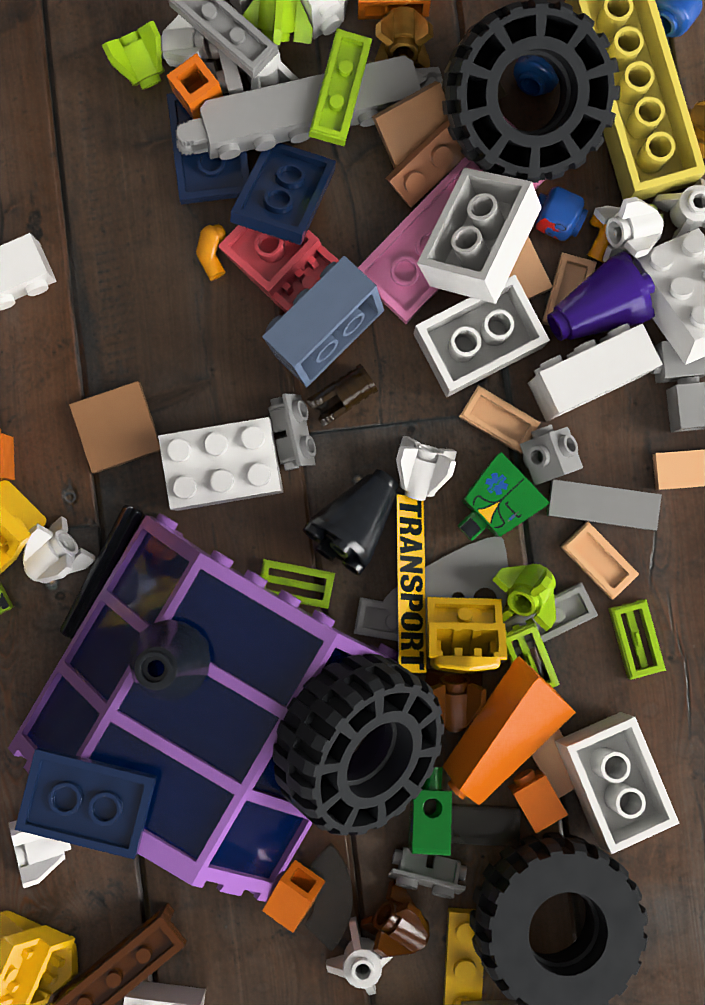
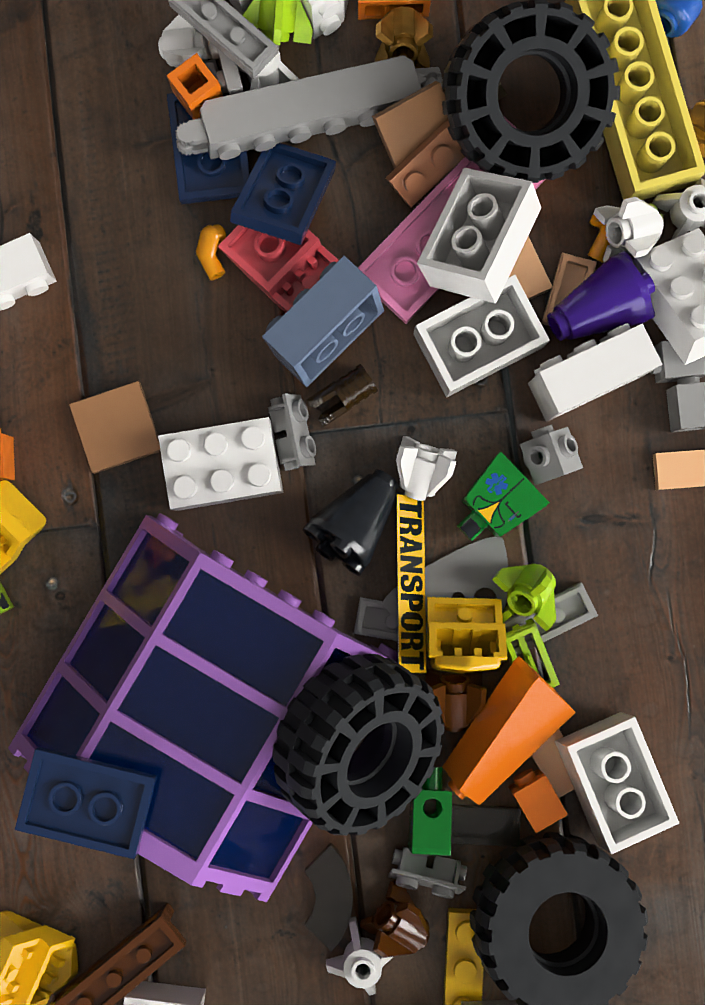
white brick [8,820,71,888] -> none
white brick [23,516,96,584] -> none
black axle [60,505,142,639] -> none
lime brick [102,21,165,90] -> none
black cone [129,619,211,701] -> none
lime tile [260,559,335,609] -> none
orange brick [262,860,326,933] -> none
lime tile [309,28,372,147] -> none
light nougat tile [459,385,541,454] -> none
blue head [513,55,559,96] -> none
blue head [535,186,588,241] -> none
light grey tile [546,479,662,531] -> none
light nougat tile [560,522,639,599] -> none
lime tile [608,599,666,680] -> none

